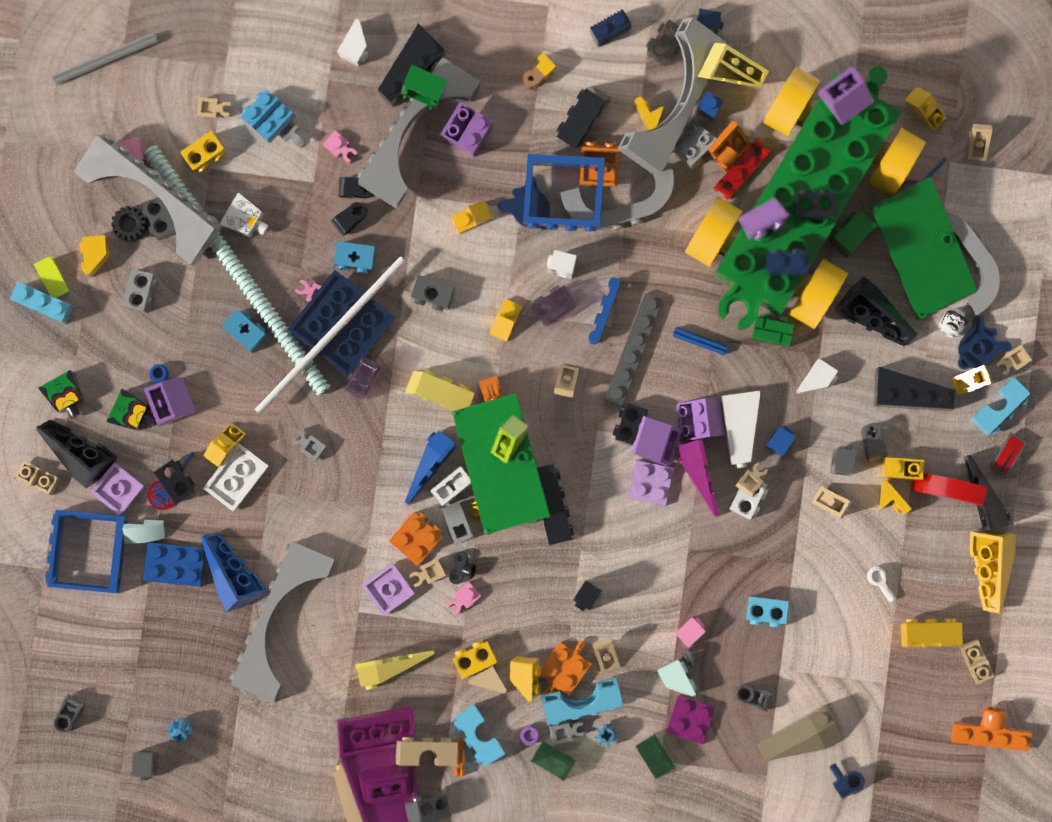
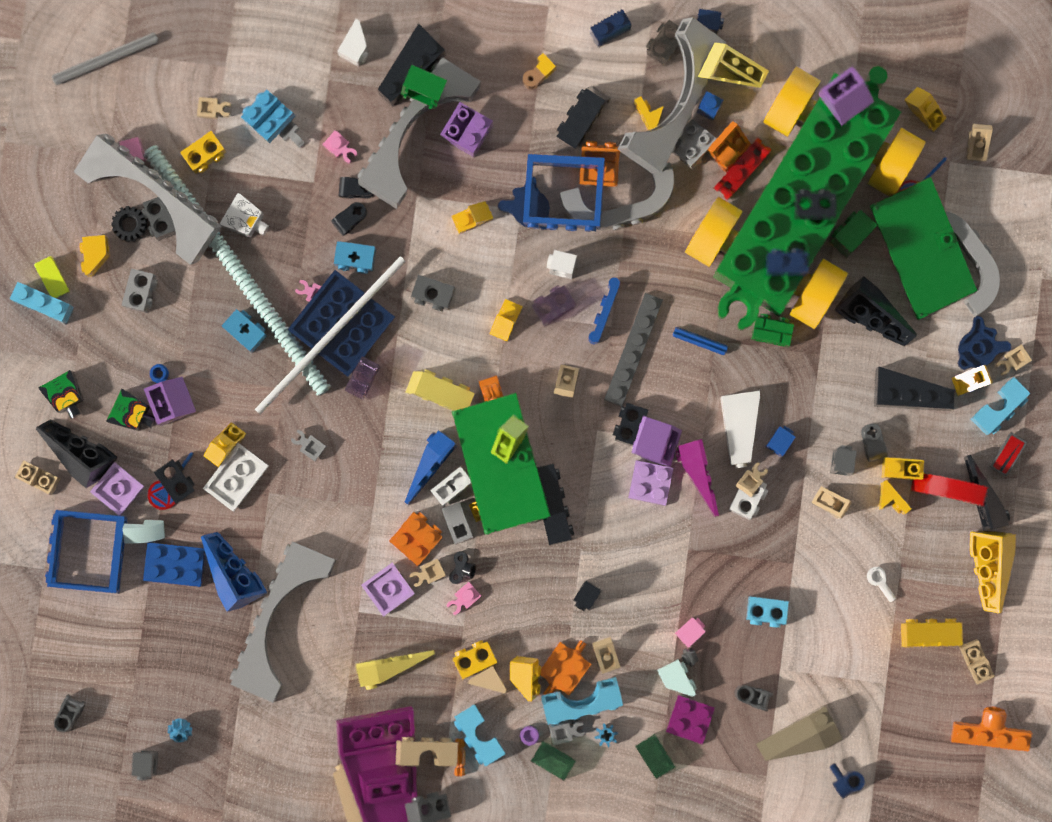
medium lavender slope [677,398,725,442] -> none
medium lavender slope [739,199,788,241] -> none
white slope [796,358,838,394] -> none
white head [939,309,968,338] -> none

